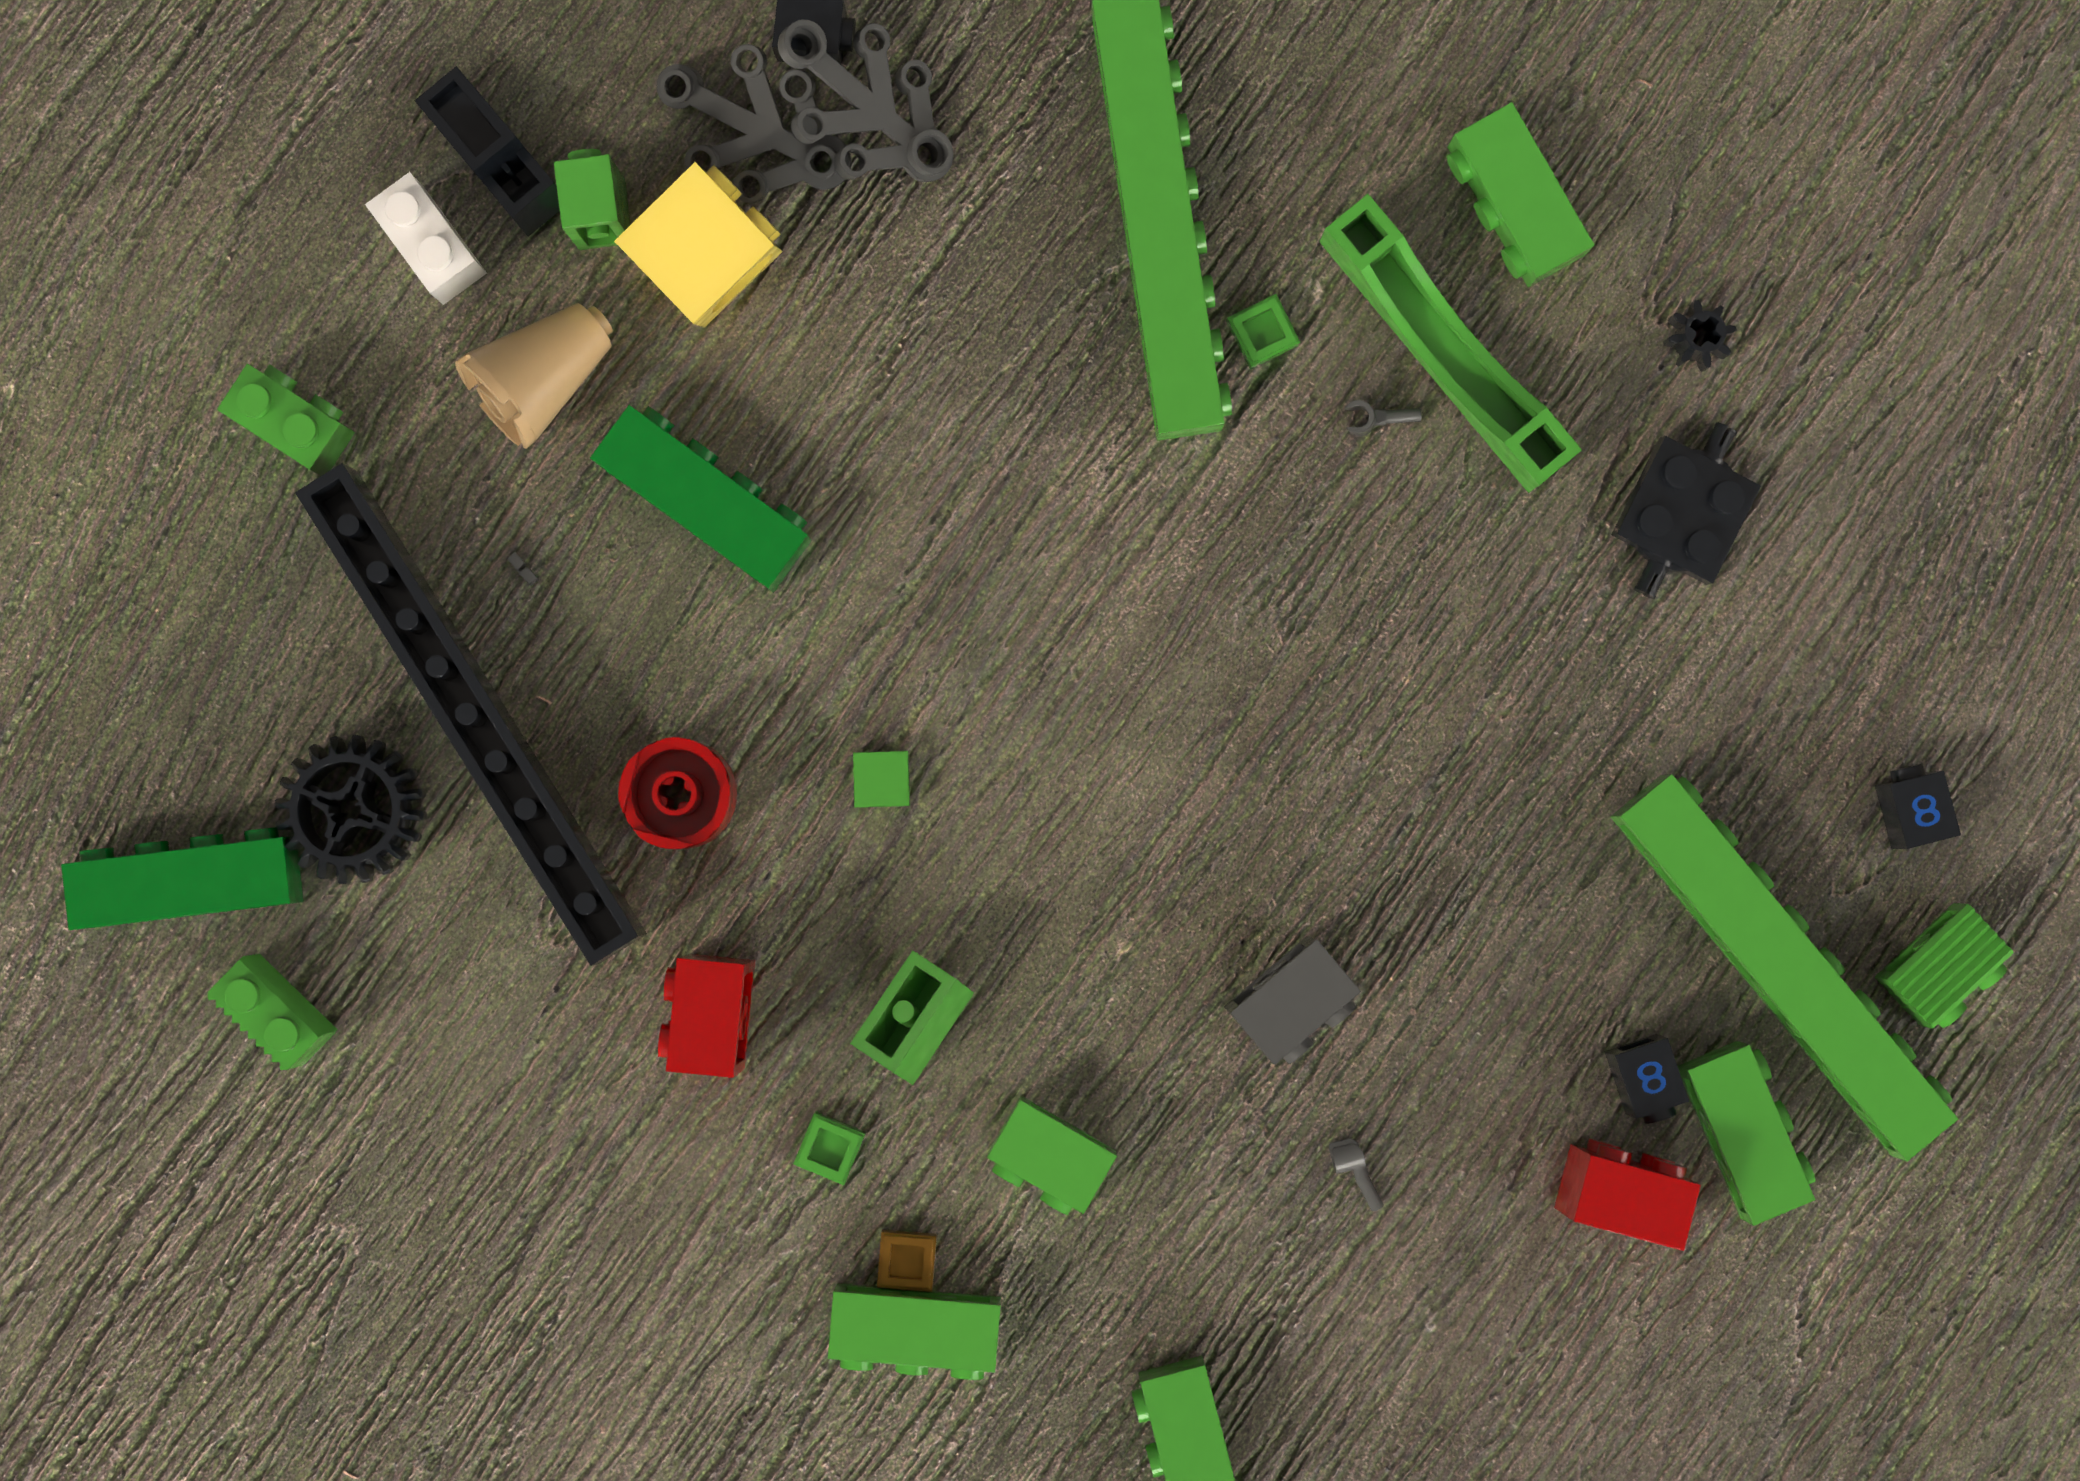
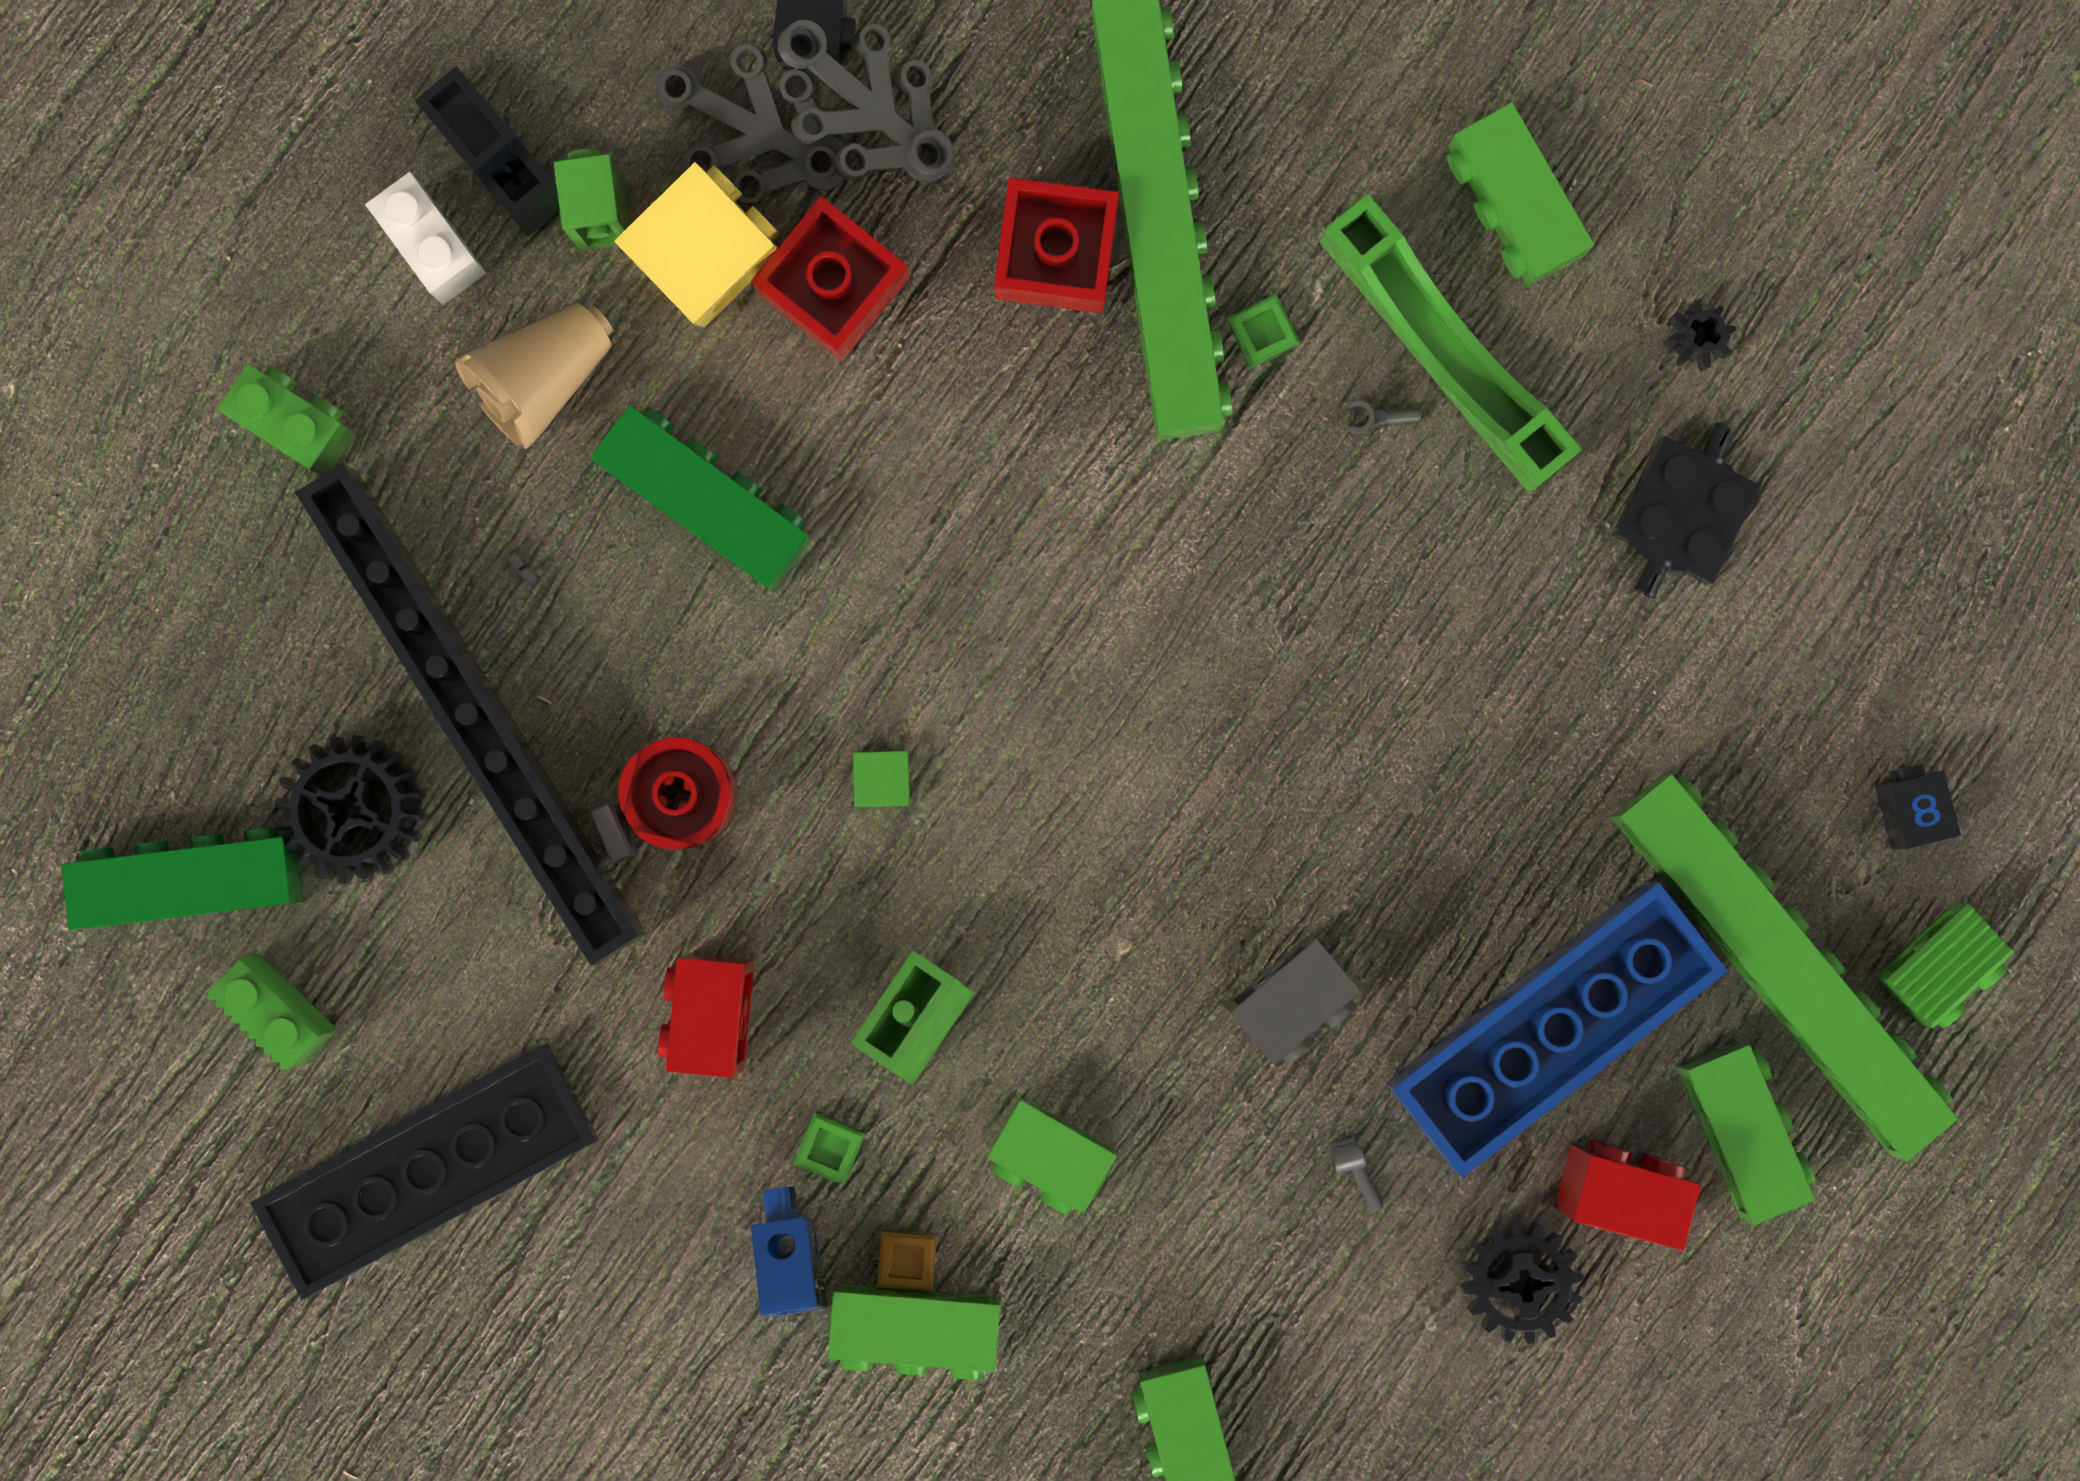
black brick [1604,1034,1689,1124] -> none
none -> black plate [250,1043,599,1301]
none -> dark grey tile [591,804,638,863]
none -> red brick [750,196,910,362]
none -> blue torso [751,1186,828,1317]
none -> red brick [994,177,1119,314]
none -> blue brick [1386,881,1728,1178]
none -> black gear [1460,1220,1584,1344]

